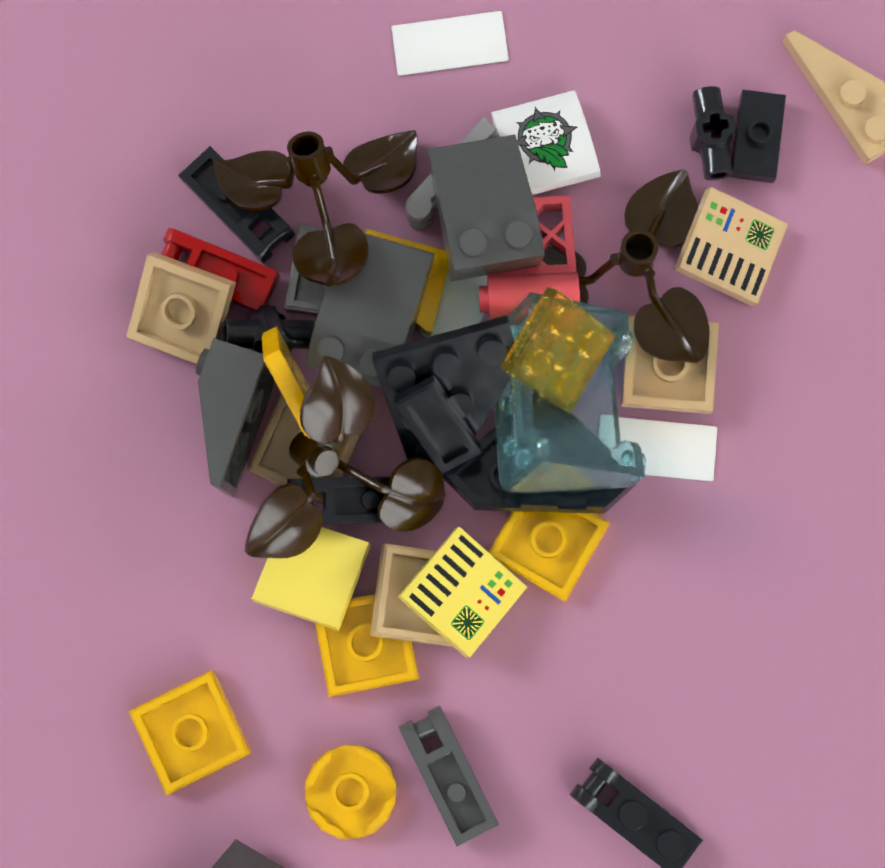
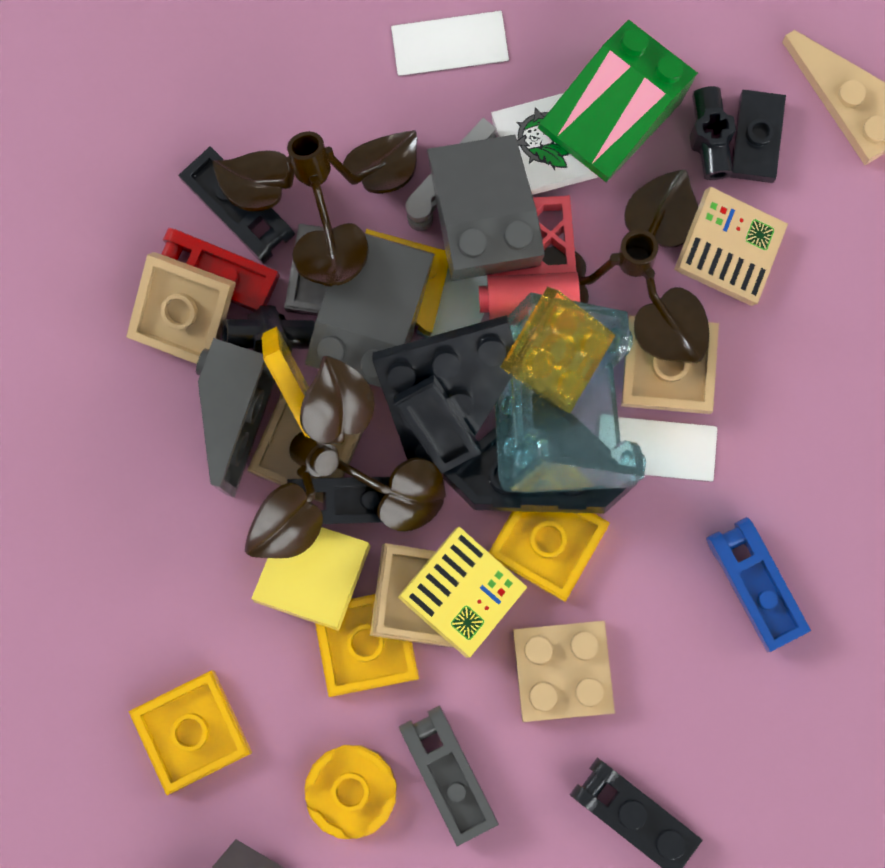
none -> tan plate [513,621,615,722]
none -> green slope [538,19,698,183]
none -> blue plate [706,517,811,652]

